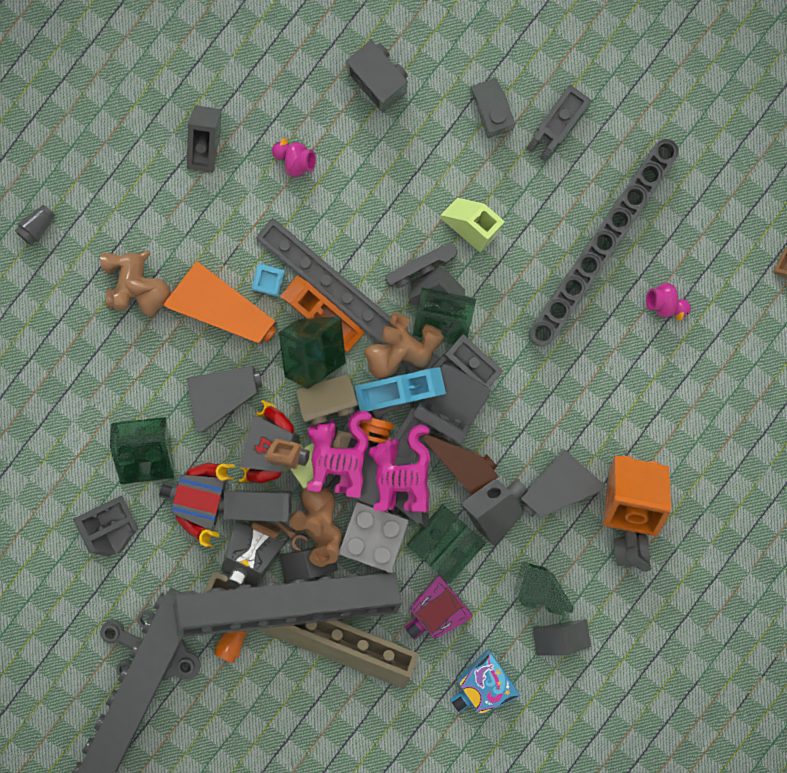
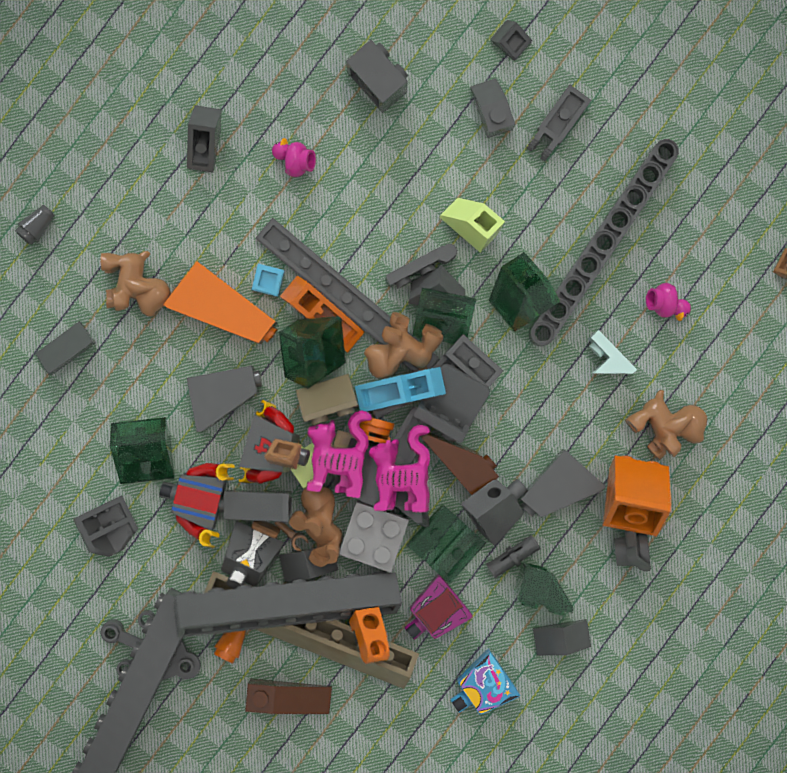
none -> dark grey slope [36,321,96,375]
none -> reddish brown slope [245,678,332,714]
none -> orange leg [349,607,389,664]
none -> dark grey pin [486,534,541,579]
none -> clear green slope [489,252,560,332]
none -> dark grey slope [490,20,533,61]
none -> light aqua slope [588,330,637,374]
none -> medium nougat animal [625,390,708,460]

